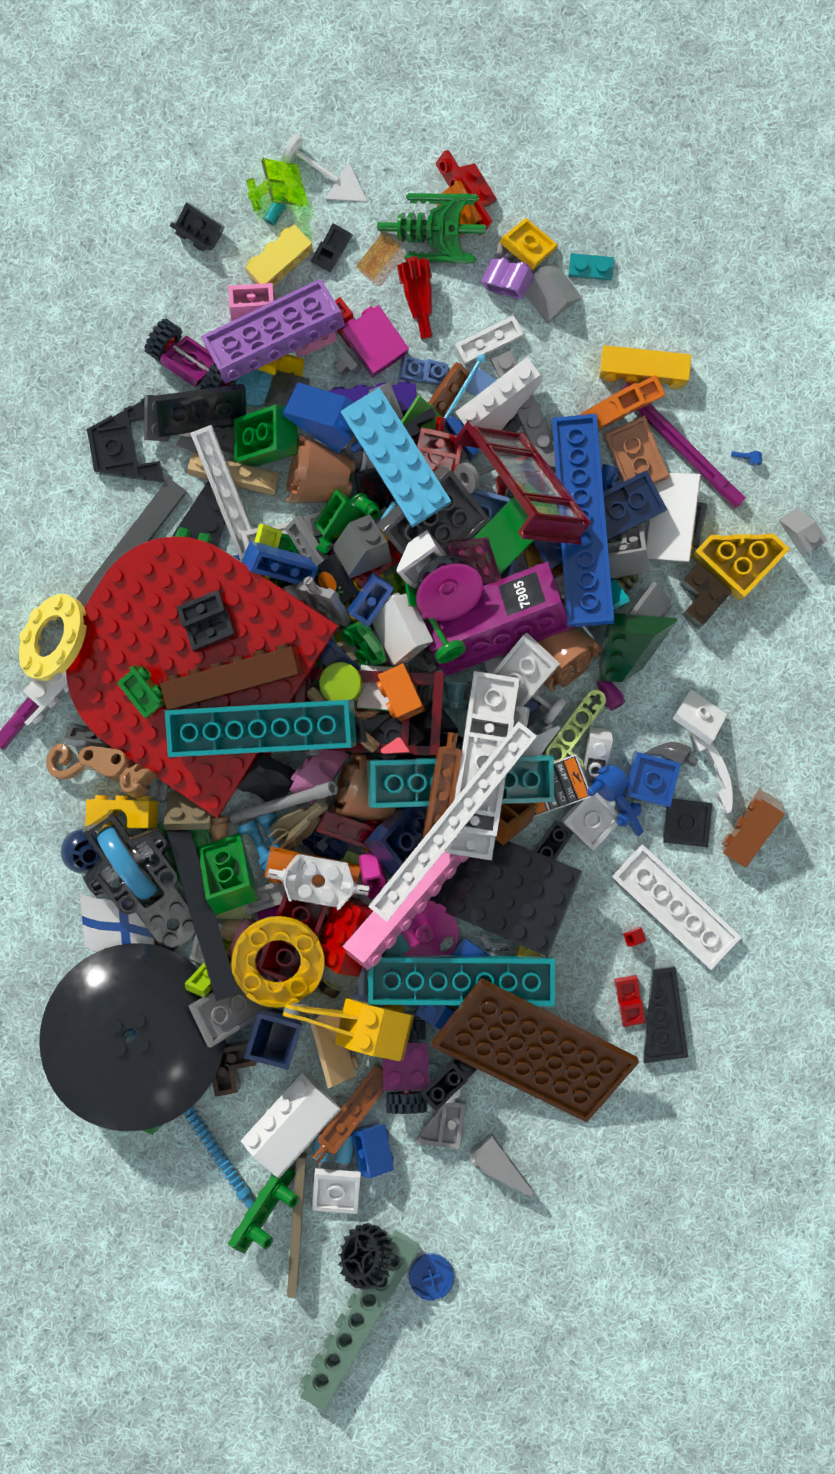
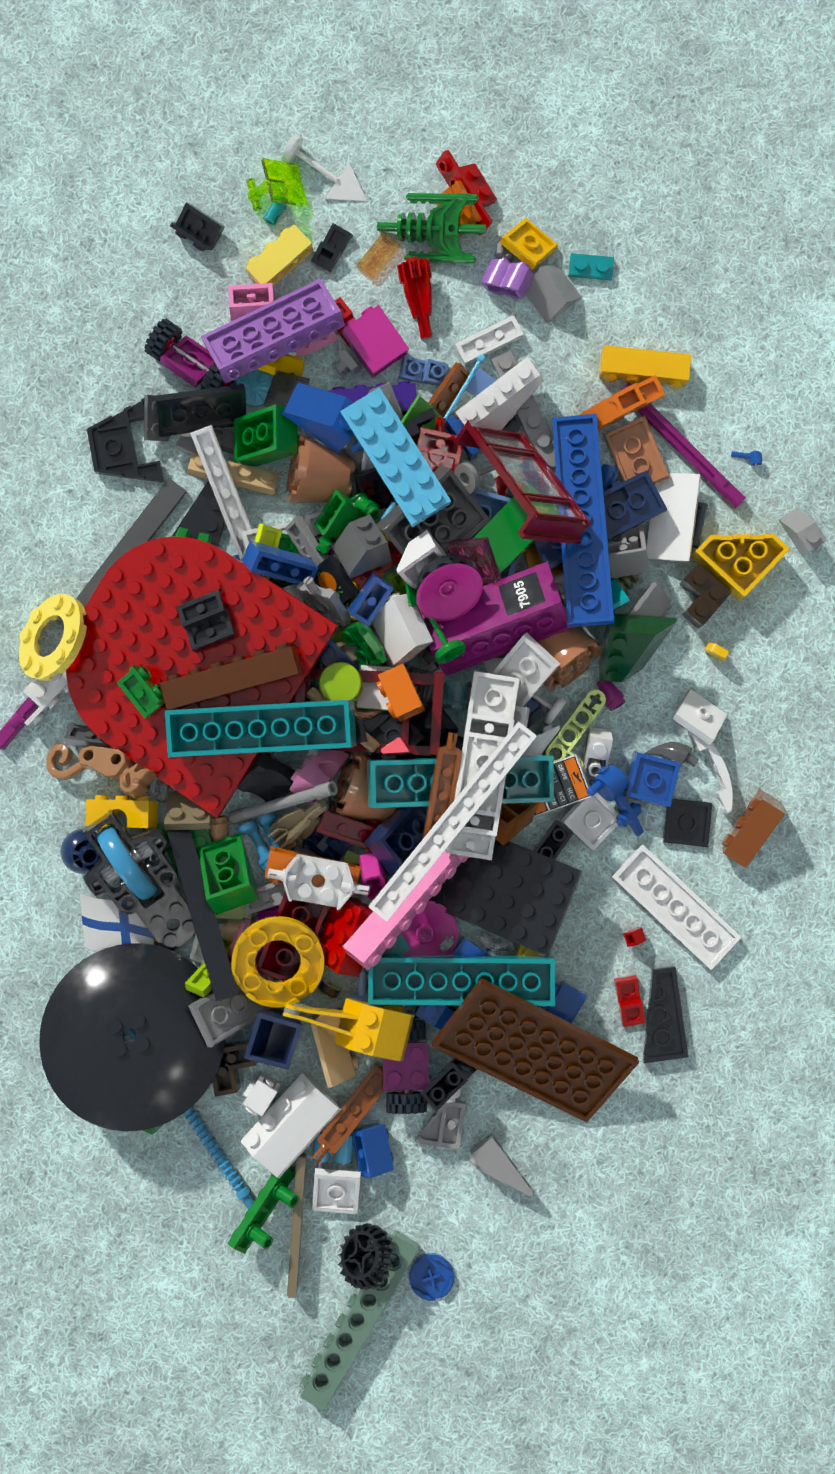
none -> white brick [243,1072,281,1116]
none -> blue brick [541,981,587,1023]
none -> yellow tile [704,642,729,662]

